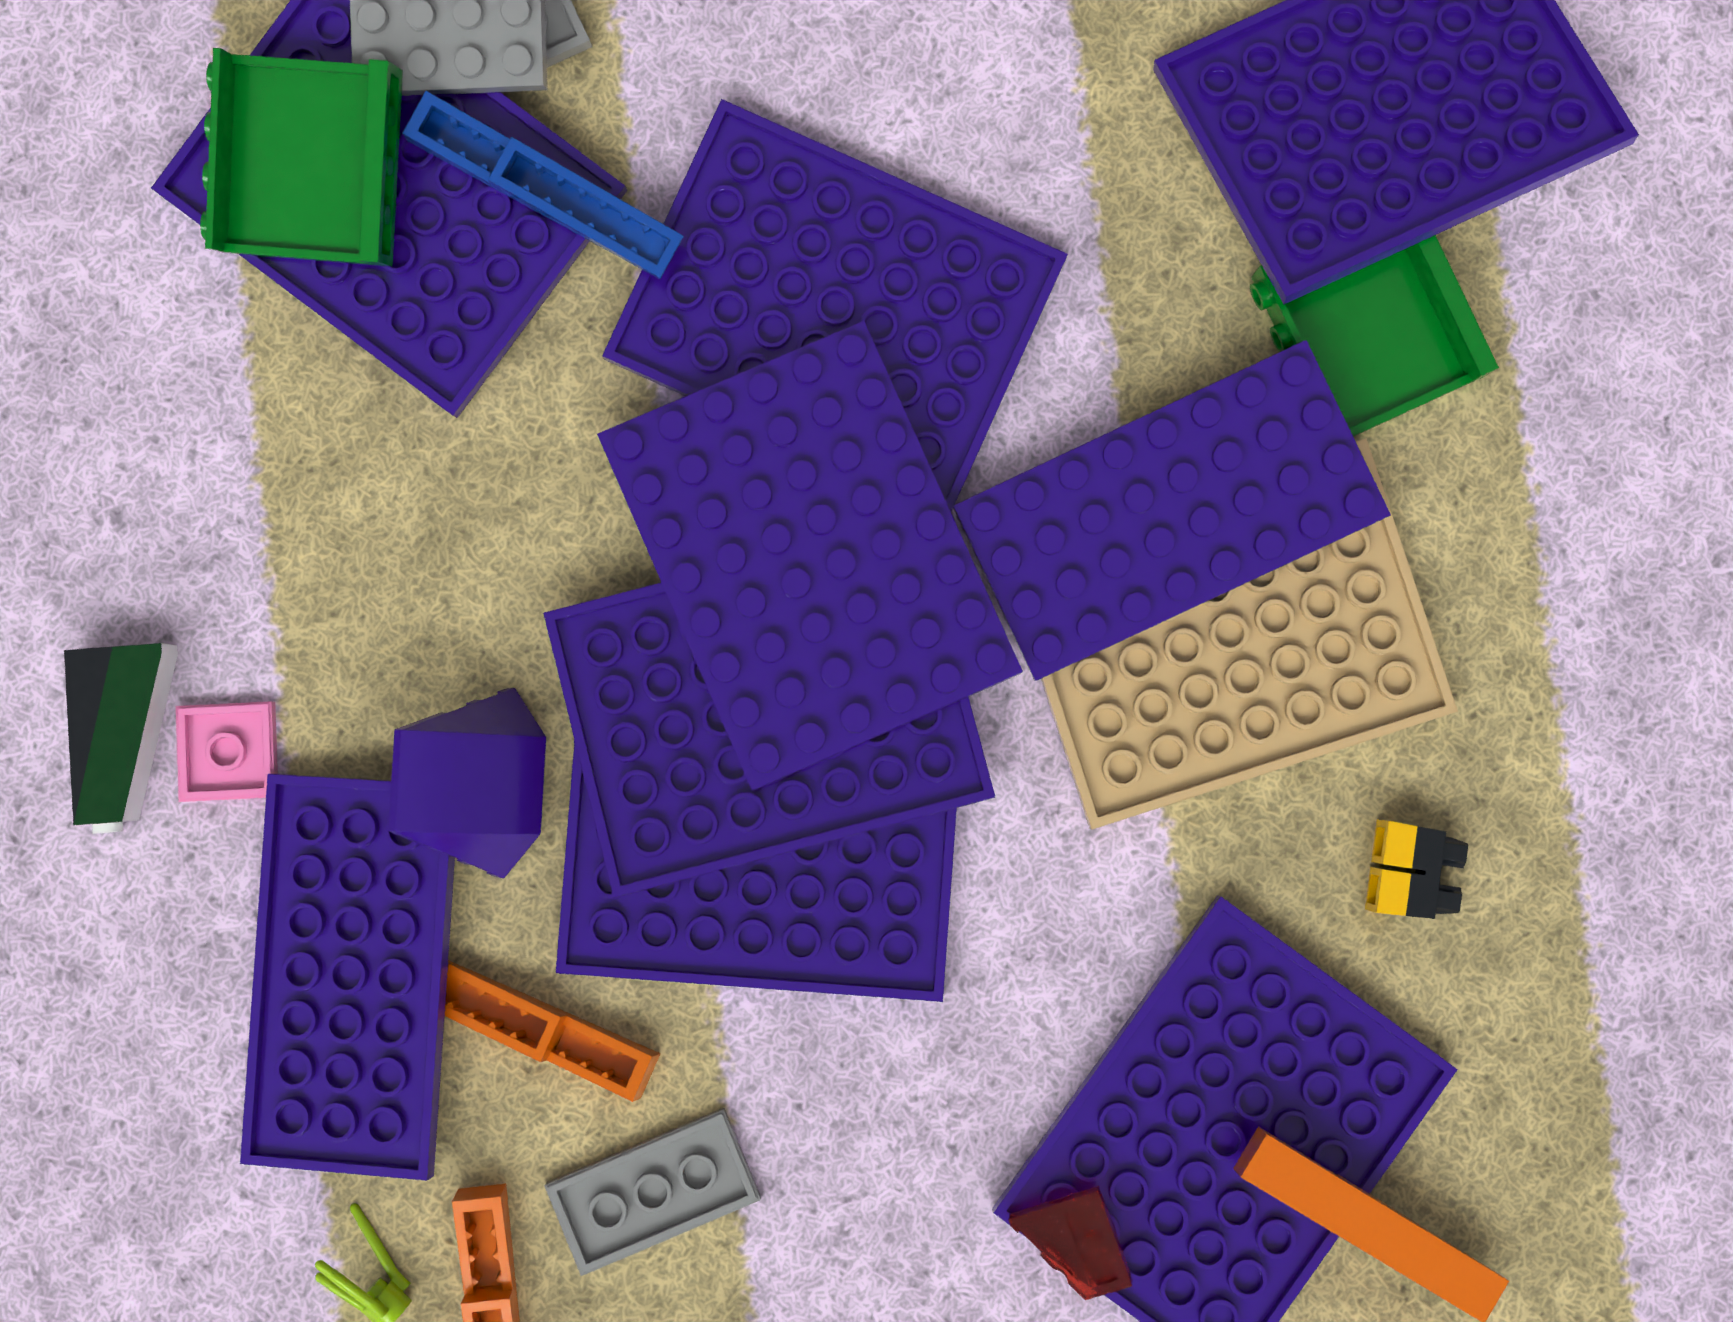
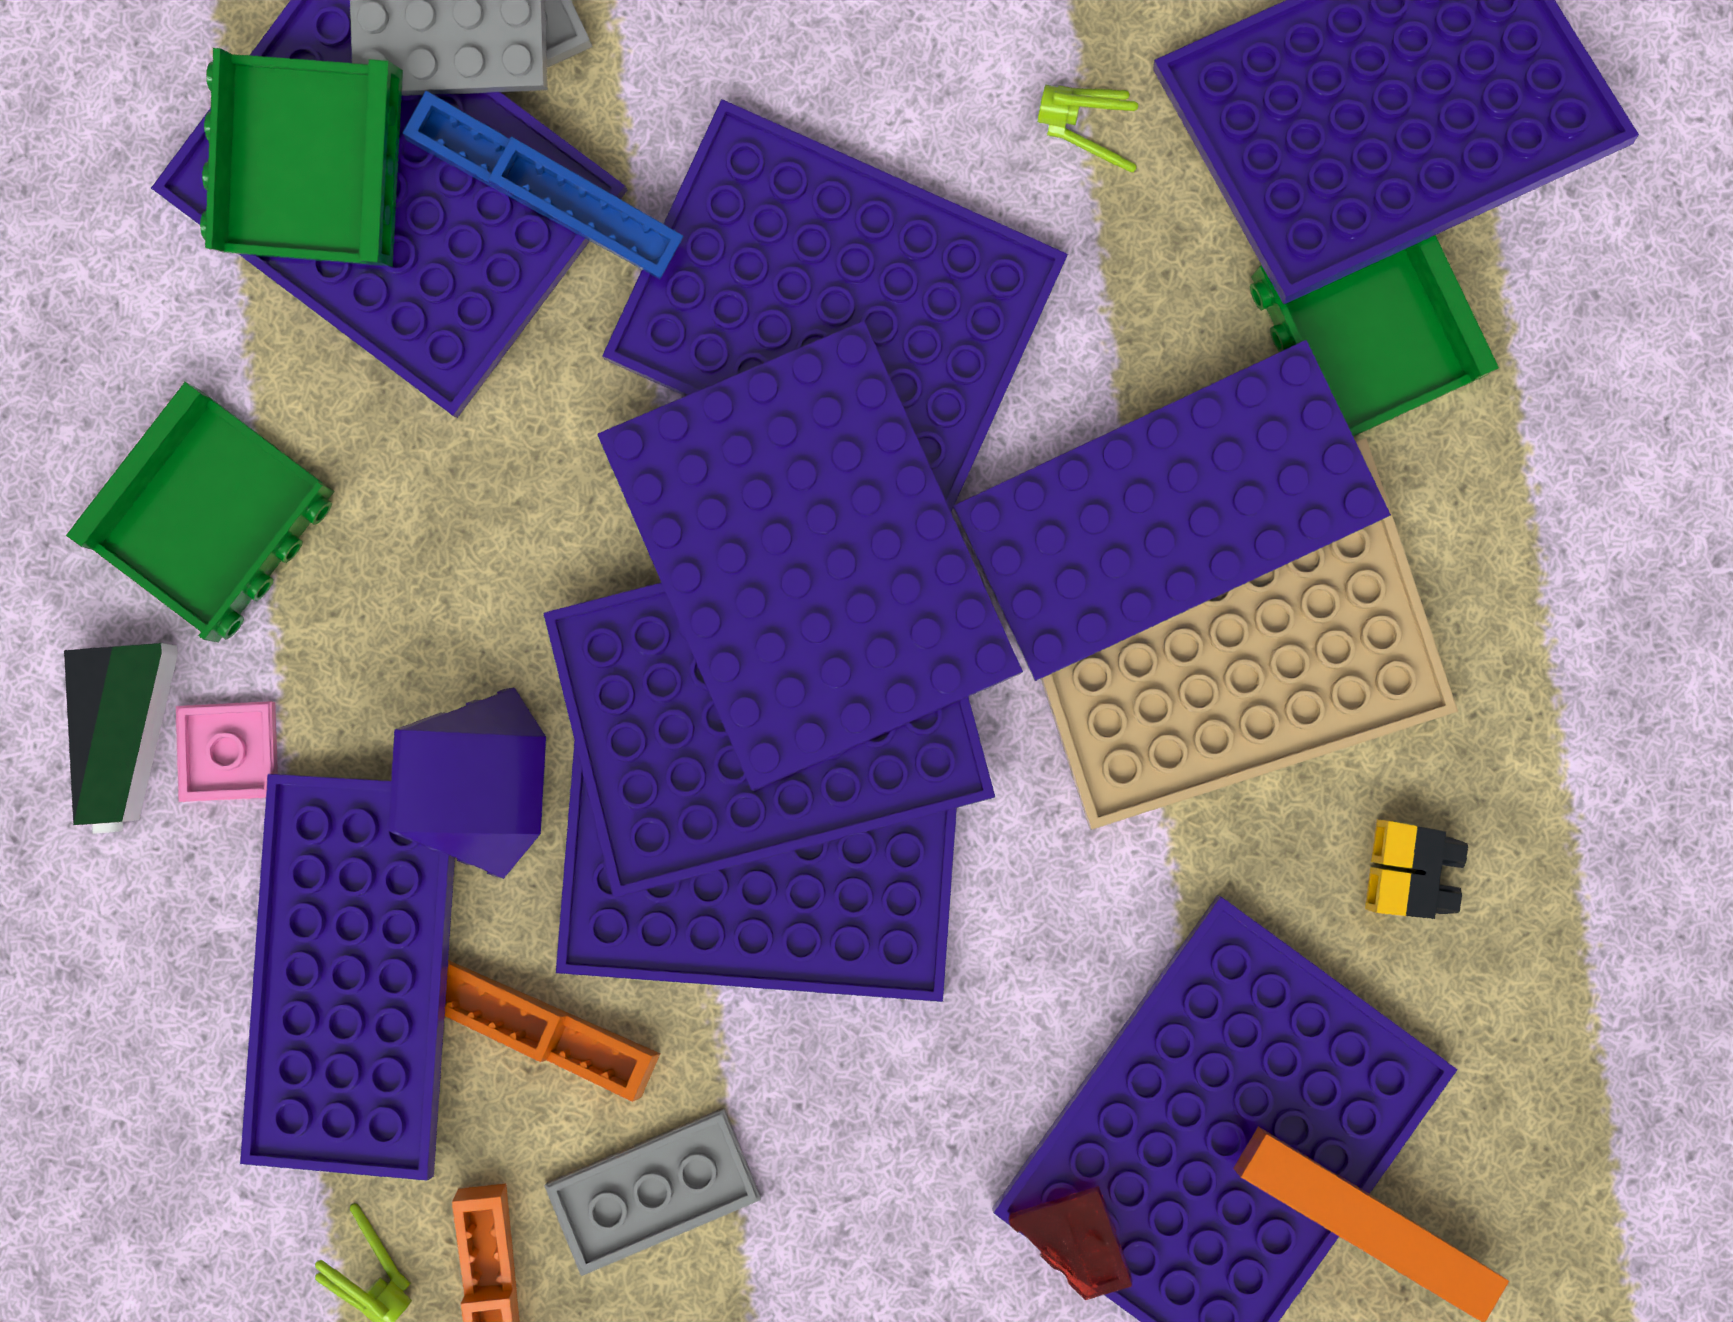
none -> green panel [66,382,335,643]
none -> lime plant [1037,84,1138,172]

